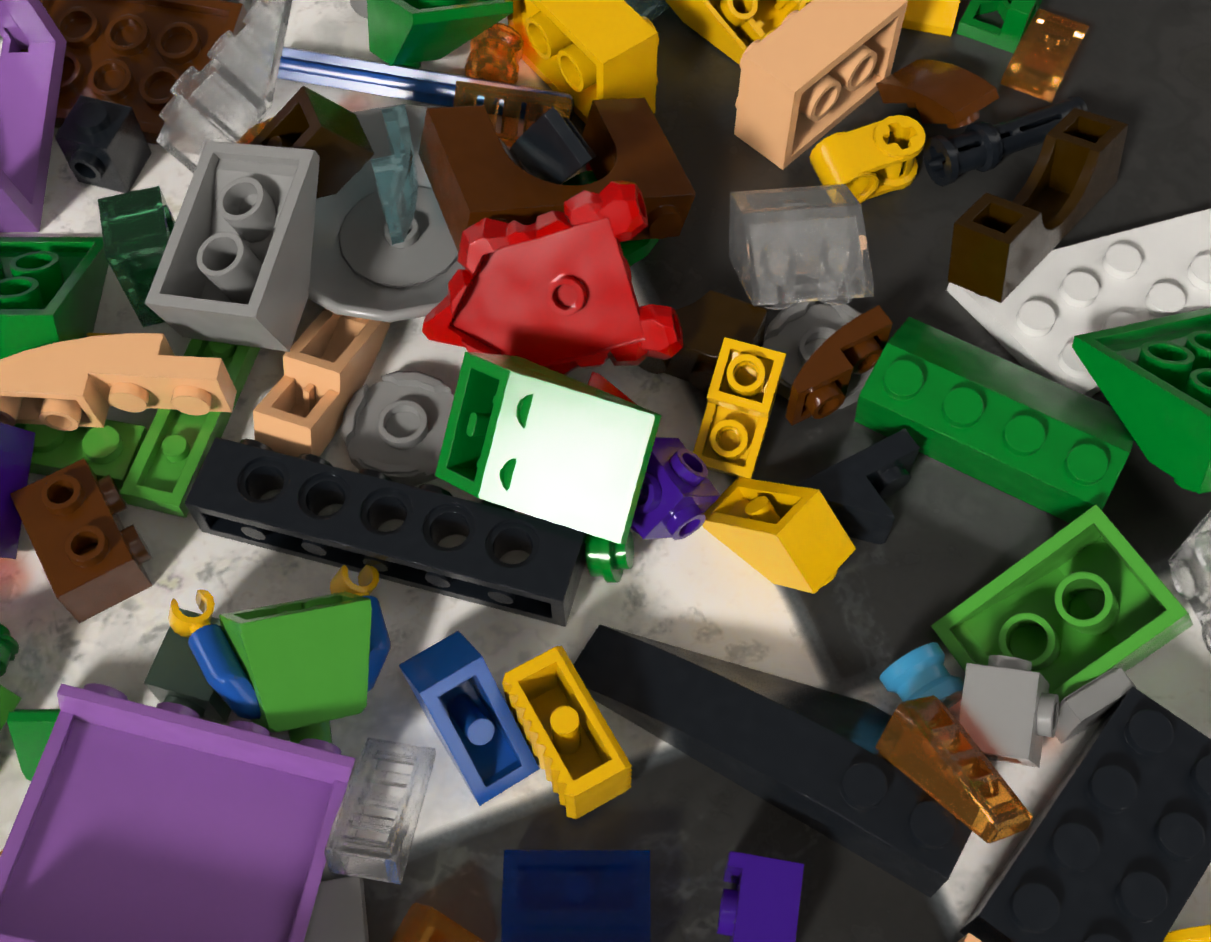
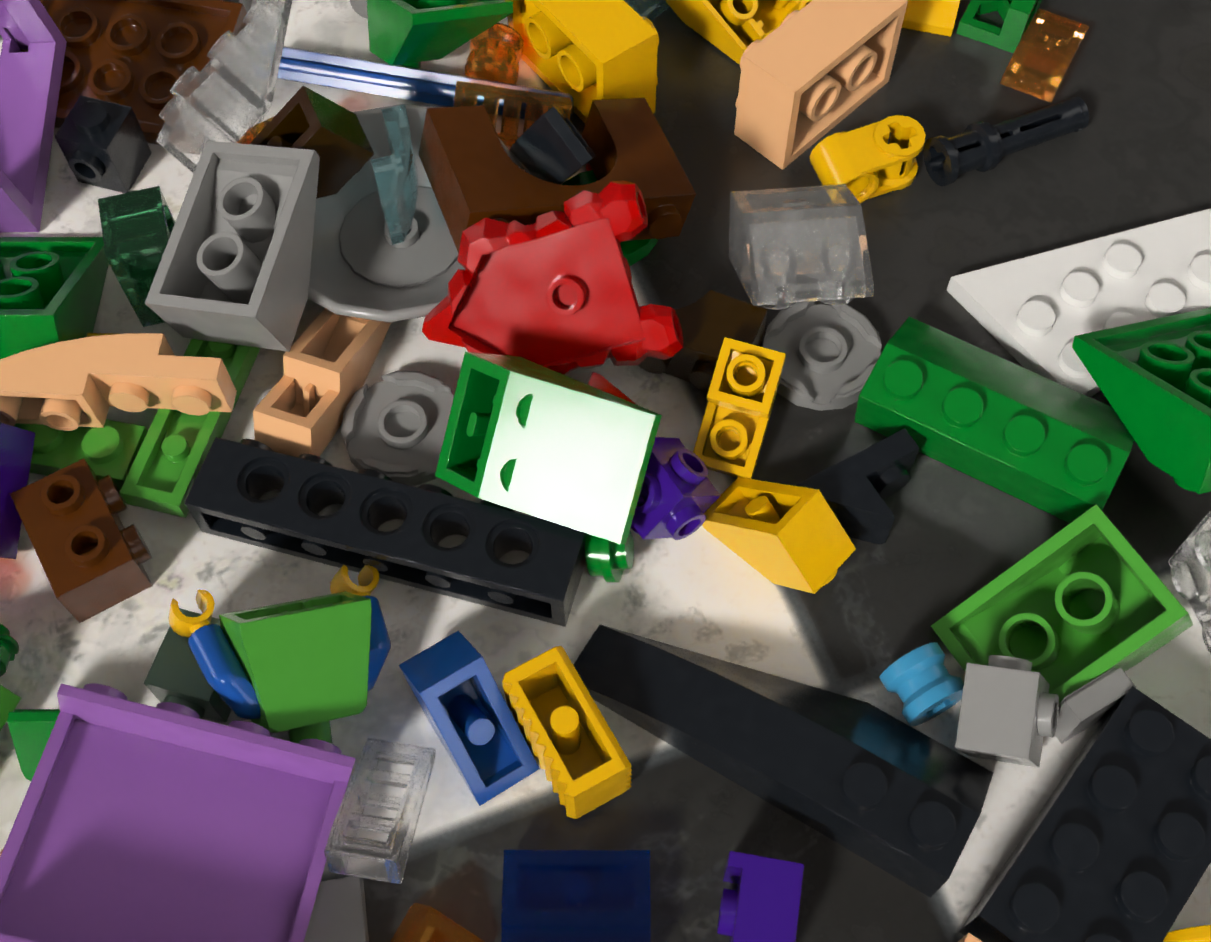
reddish brown slope [785,305,893,426] -> none
clear orange slope [875,695,1034,843] -> none
reddish brown slope [876,59,999,129] -> none
dark brown arch [948,107,1129,303] -> none

